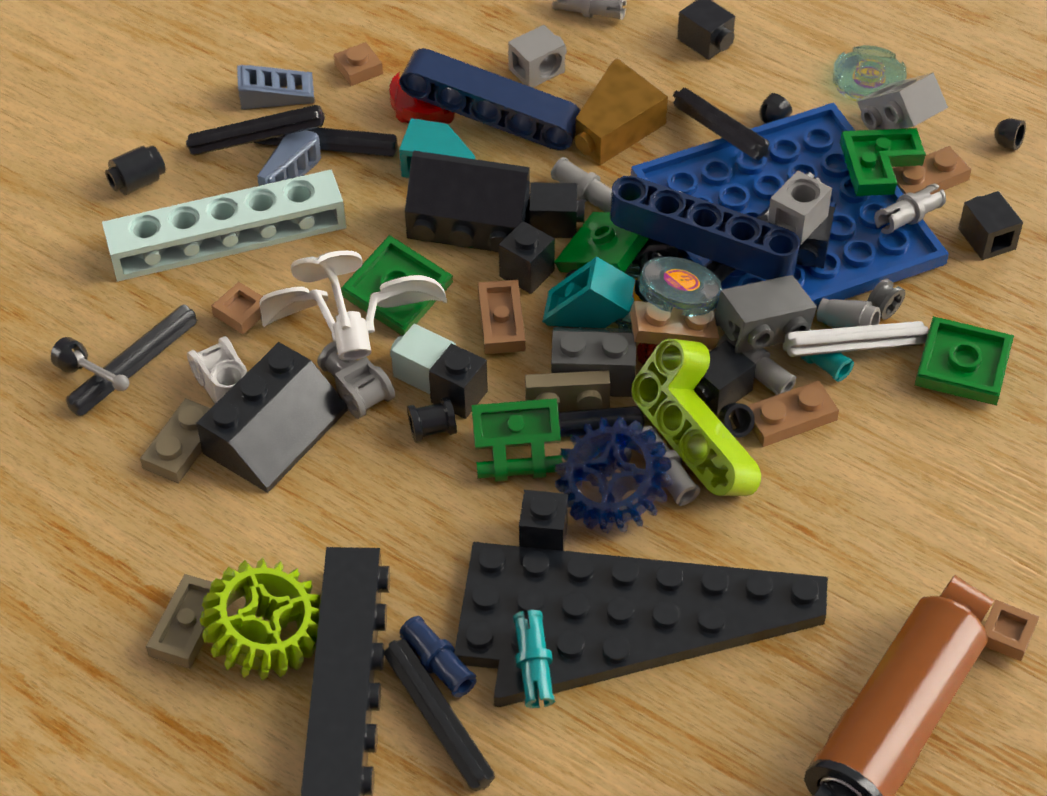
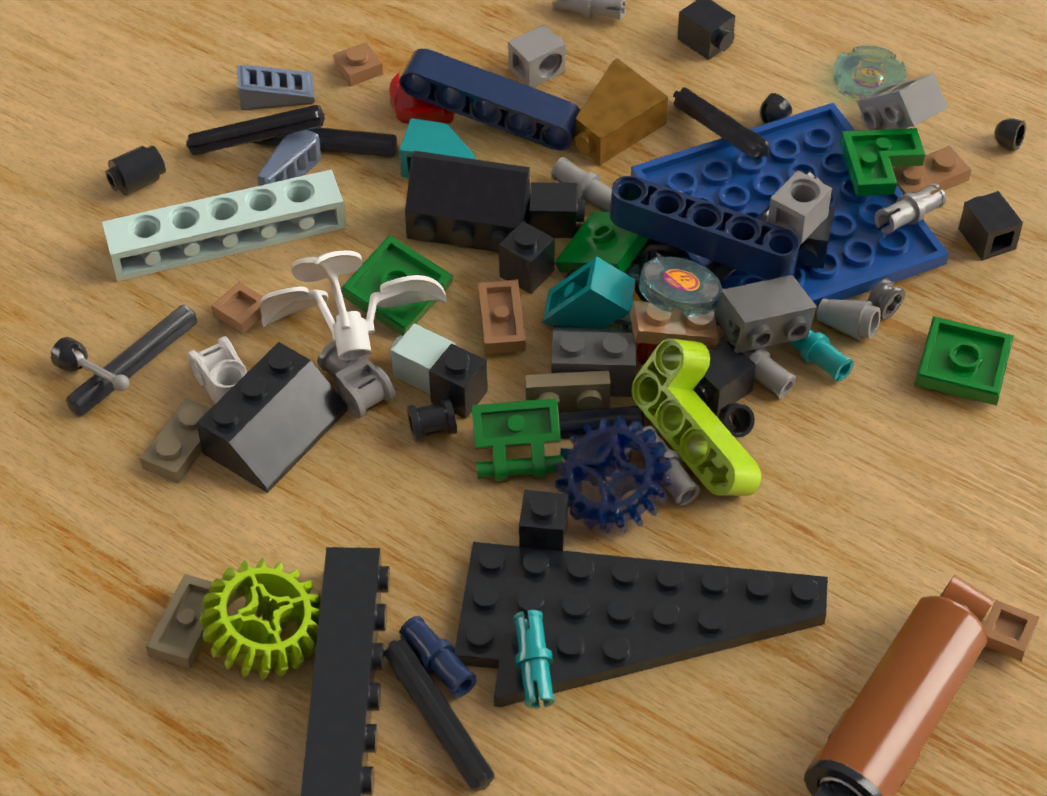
medium nougat plate [748,380,839,447] -> none
axle [783,321,929,357] -> none

